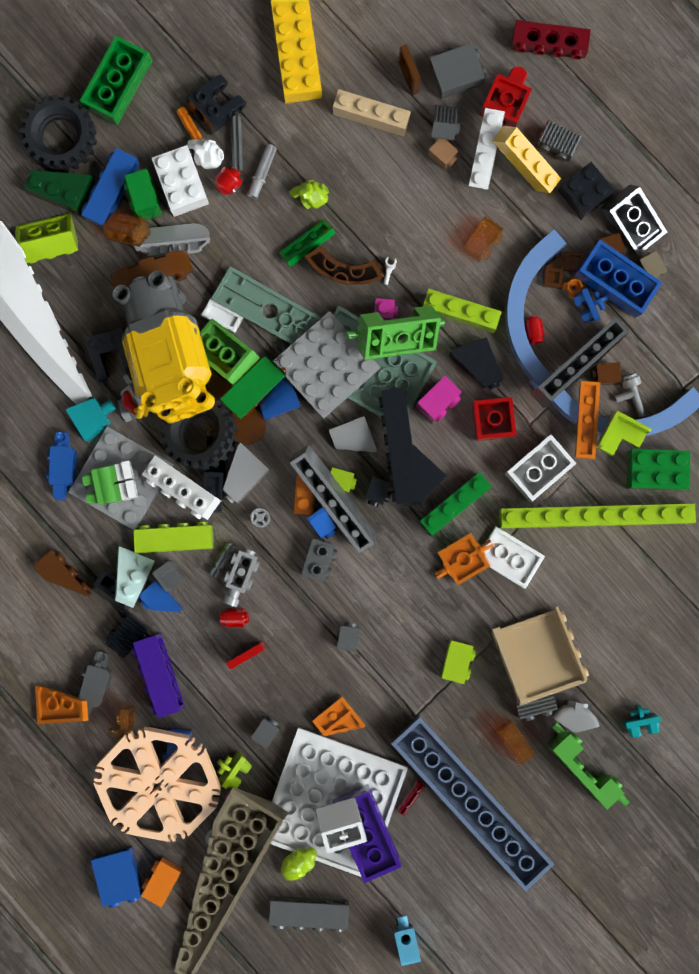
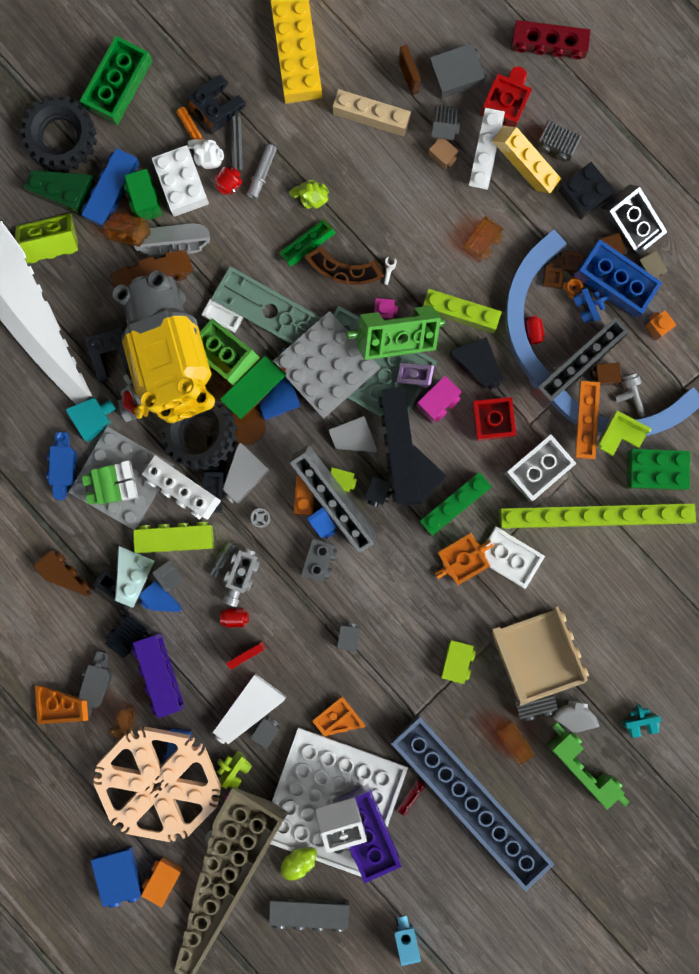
none -> white slope [213,674,287,744]
none -> lavender slope [397,363,434,388]
none -> orange brick [645,310,677,340]

